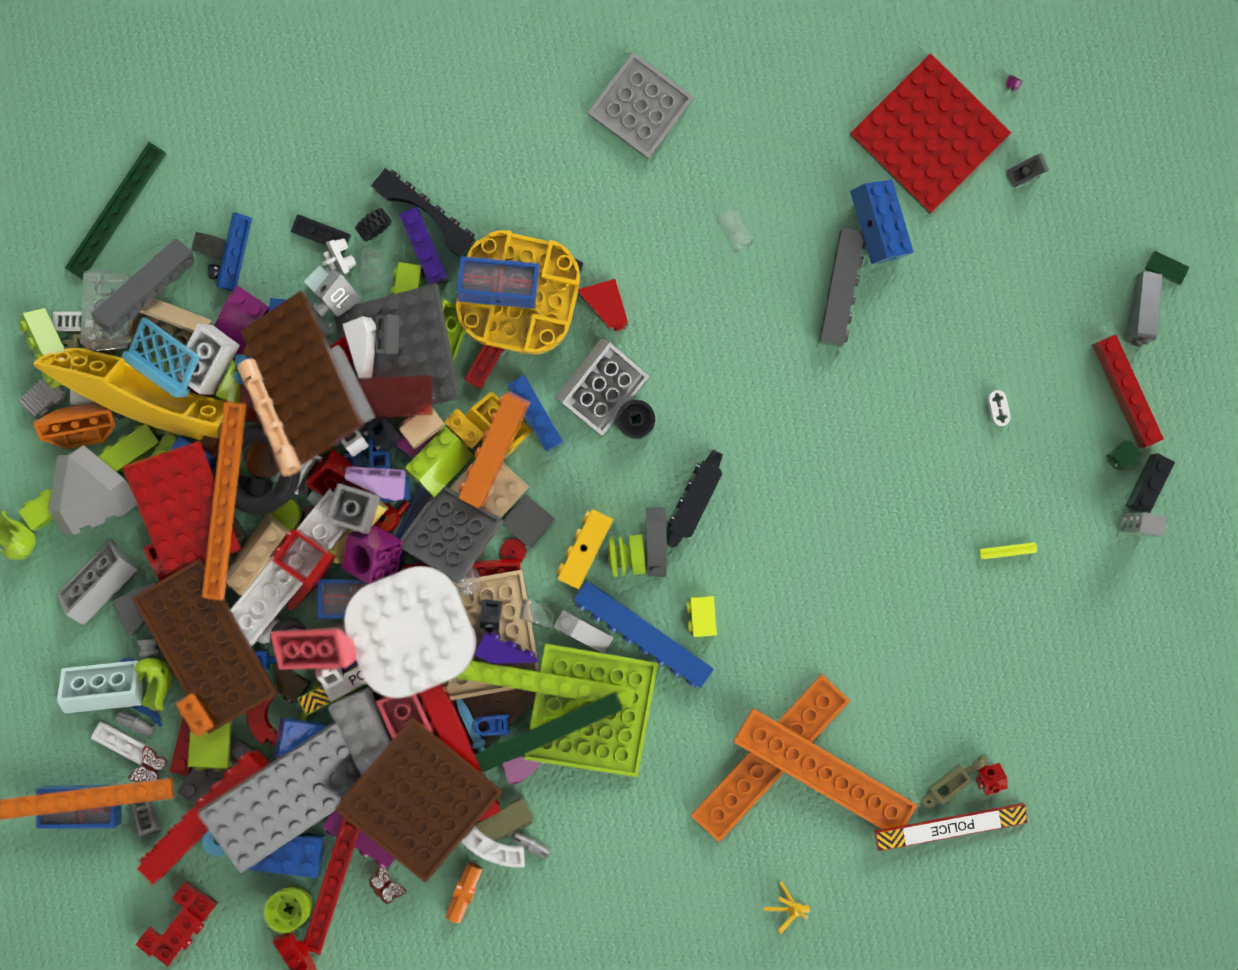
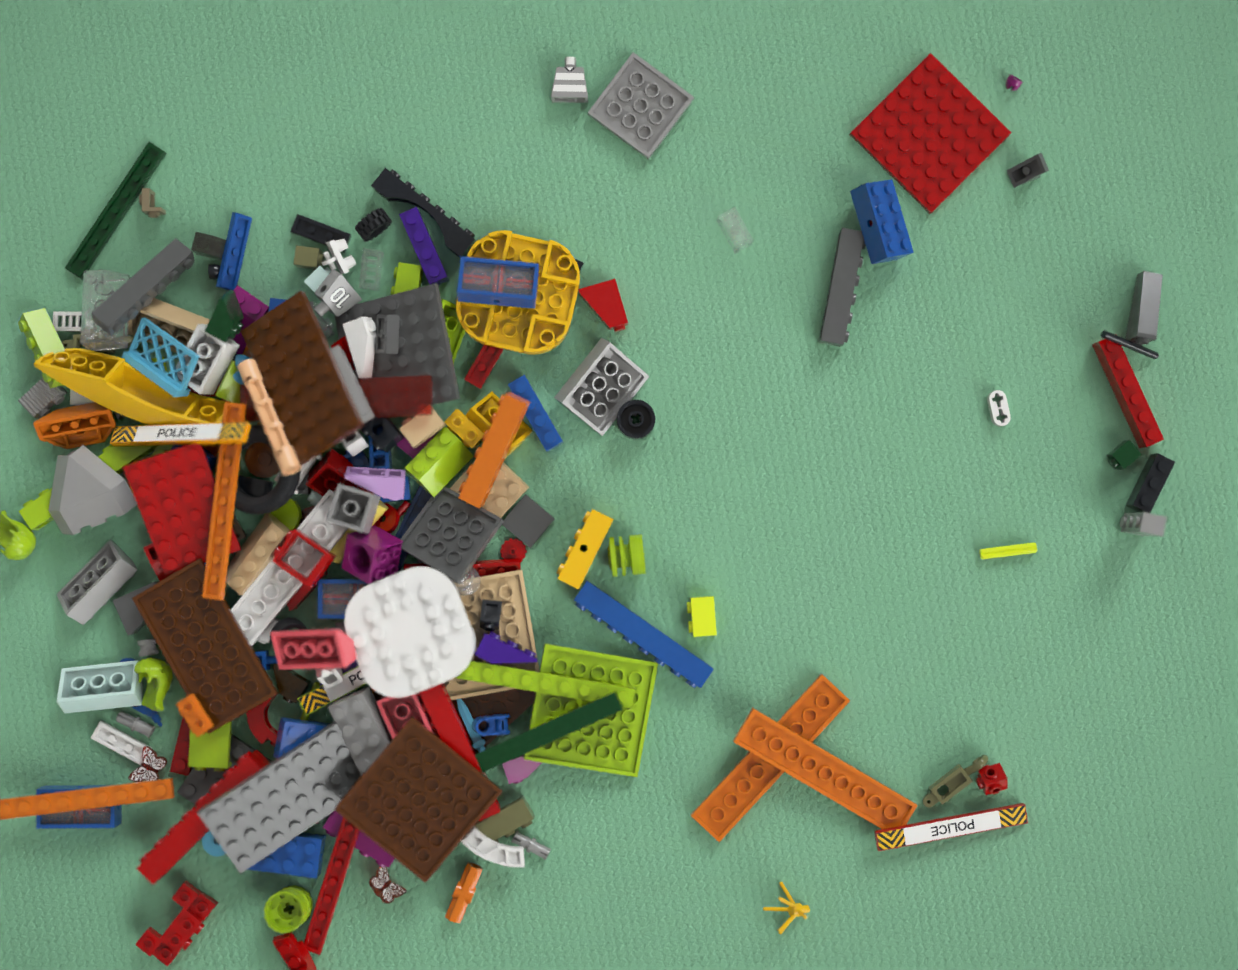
light grey slope [130,801,162,837] -> none
clear tile [519,599,555,629] -> none
light grey slope [553,609,613,653] -> none
dark grey arch [646,507,667,577] -> none
black hinge [667,450,723,548] -> none
dark green tile [1145,251,1190,285] -> none
none -> tile [110,422,251,447]
none -> dark tan bracket [139,188,166,218]
none -> dark green slope [204,290,244,343]
none -> olive brick [294,245,324,270]
none -> light grey torso [551,57,588,103]
none -> black bar [1101,330,1159,359]

